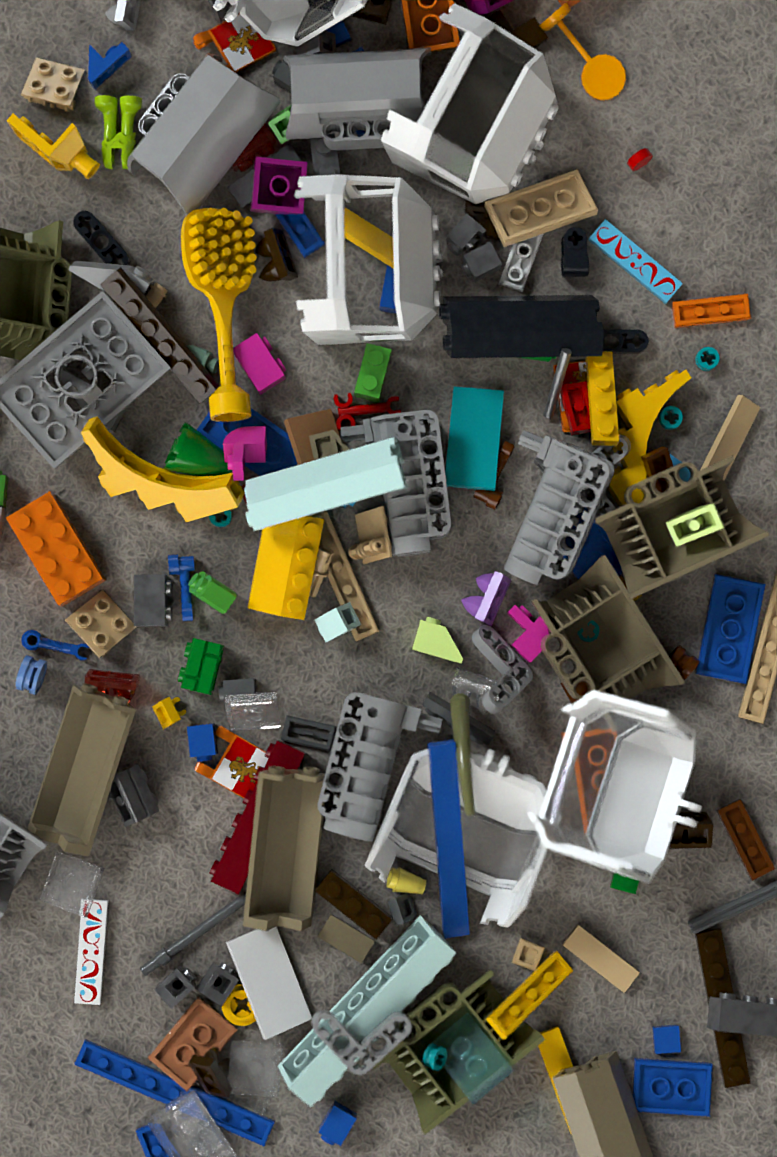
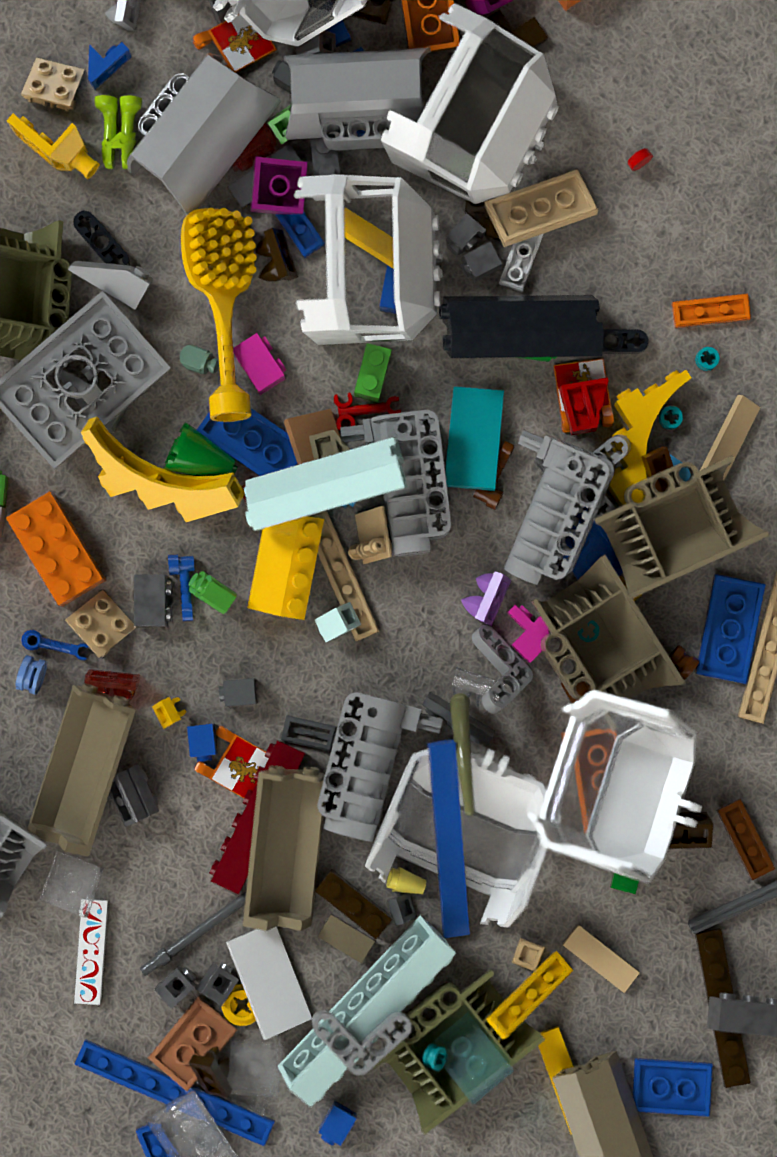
dark brown plate [100,267,219,404] -> none
tan pin [145,282,168,309] -> none
green brick [178,638,224,695] -> none
teal bush [209,510,232,528] -> none
dark pink brick [223,426,267,481] -> none
clear tile [225,692,281,731] -> none
tan axle [309,546,334,597] -> none
yellowish green slope [412,617,463,664] -> none
light orange piece [539,3,626,100] -> none
flat silver bar [543,348,572,418] -> none
black piece [561,227,589,277] -> none
yellow plate [586,352,619,446] -> none
medium azure tile [589,219,683,304] -> none
blue tile [652,1024,681,1054] -> none
yellowish green slope [666,503,724,547] -> none

